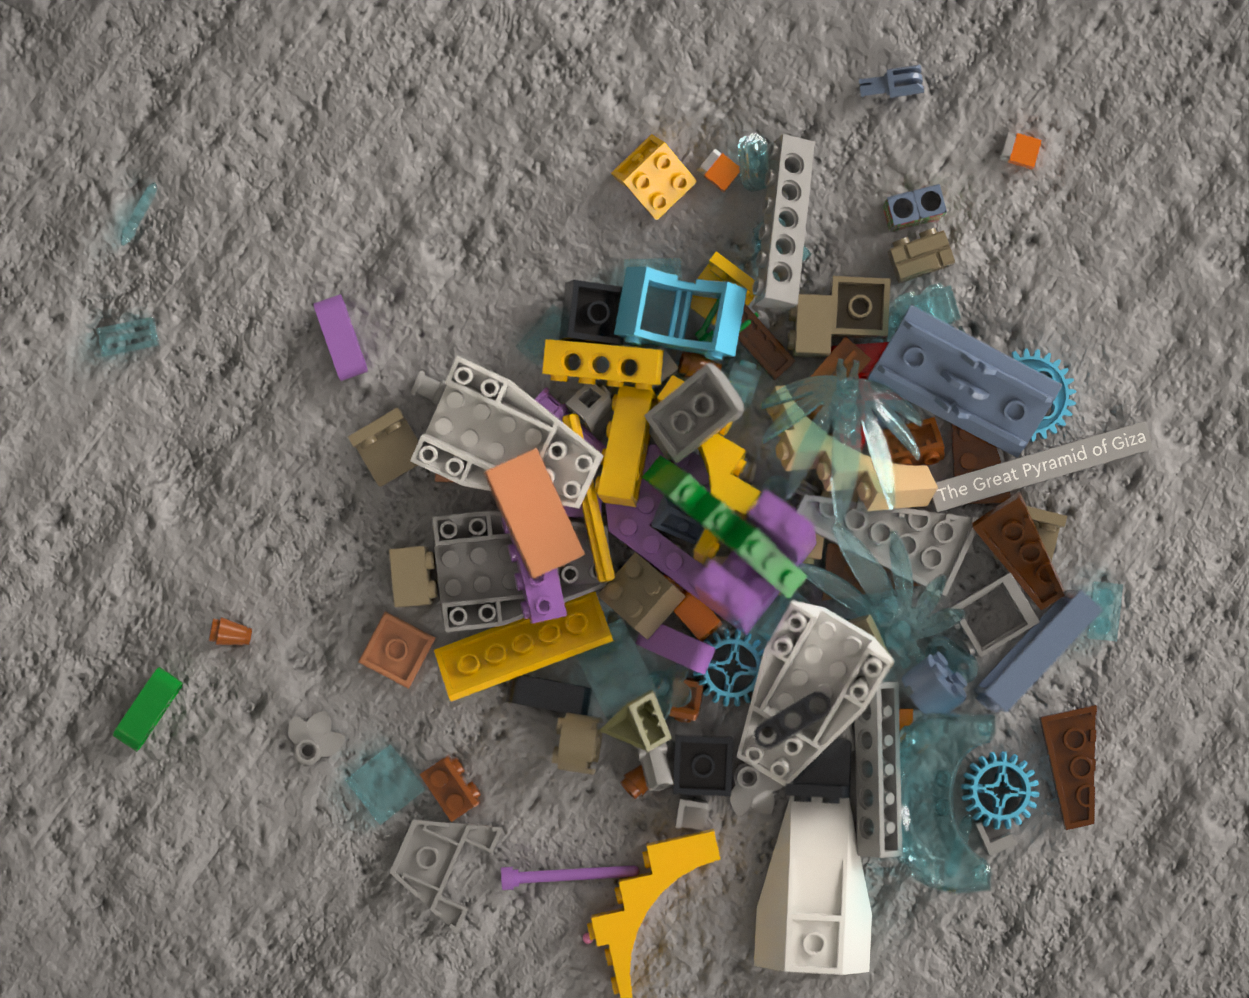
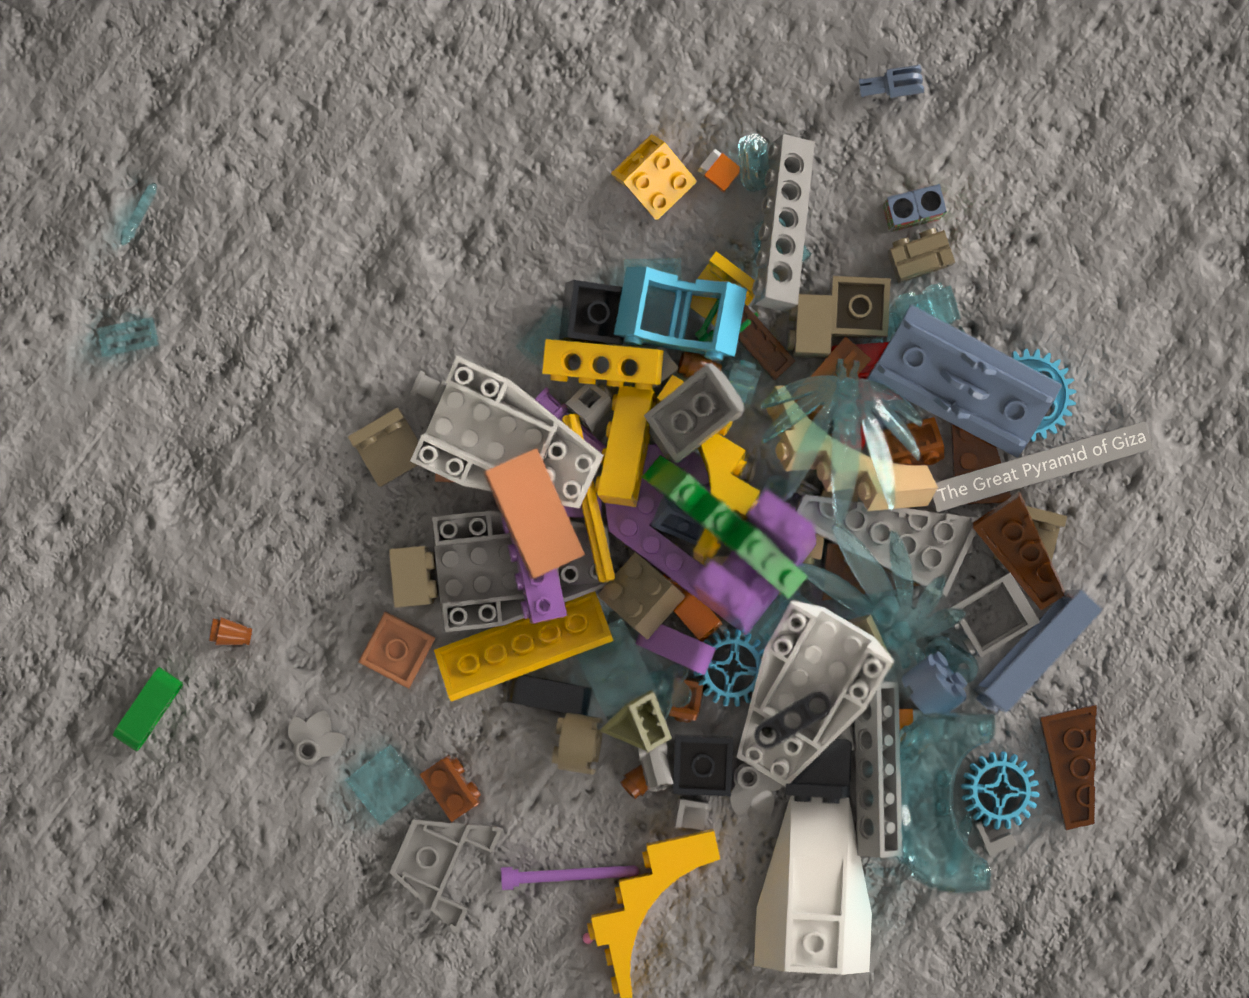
medium lavender beam [313,294,368,381] -> none
orange piece [1000,132,1042,169] -> none
clear light blue plate [1087,581,1123,642] -> none

